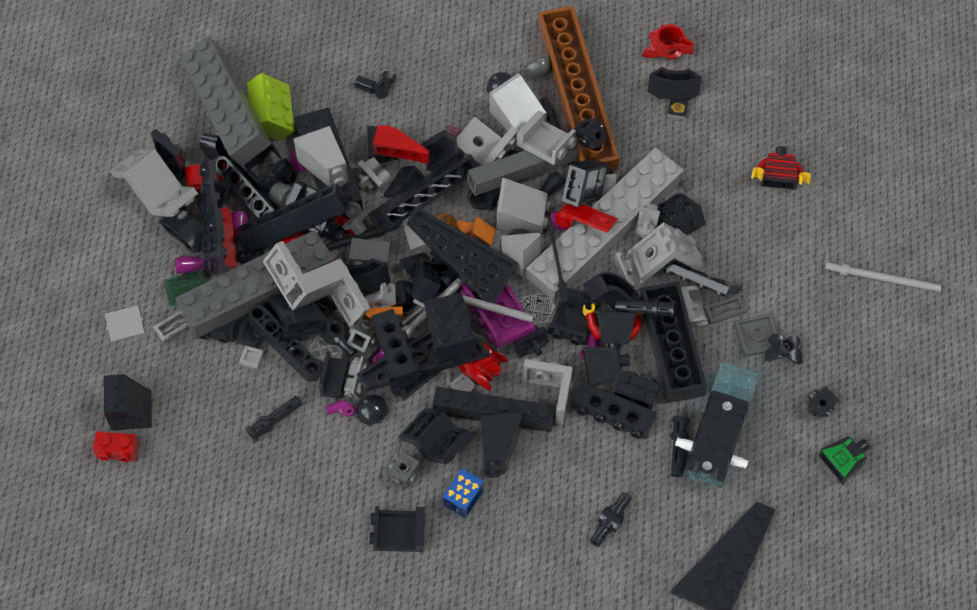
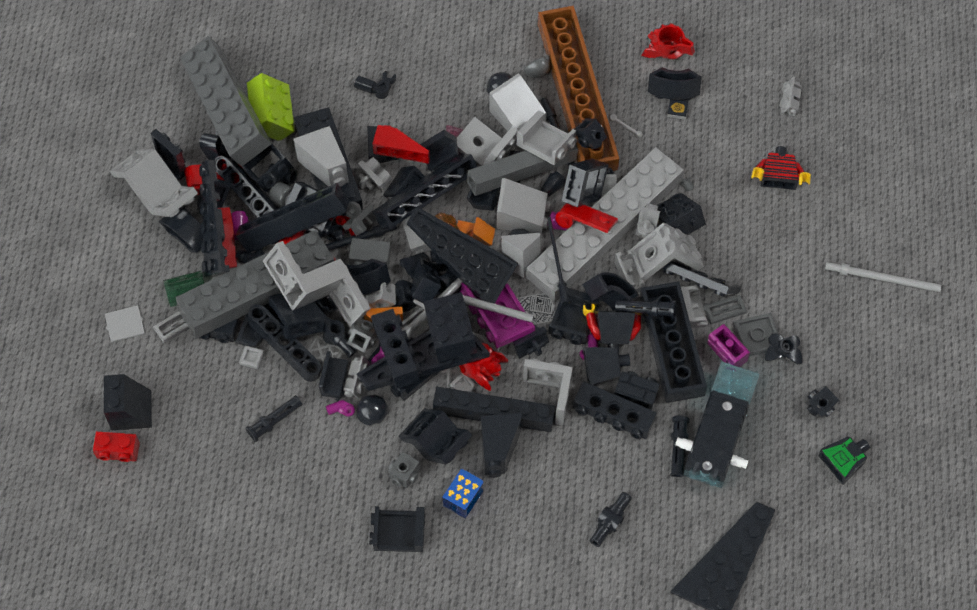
magenta cone [175,256,203,275] -> none
magenta arm [290,147,307,172] -> none
none -> light grey hinge [610,114,642,138]
none -> magenta brick [707,324,750,372]
none -> light grey hinge [779,76,802,116]

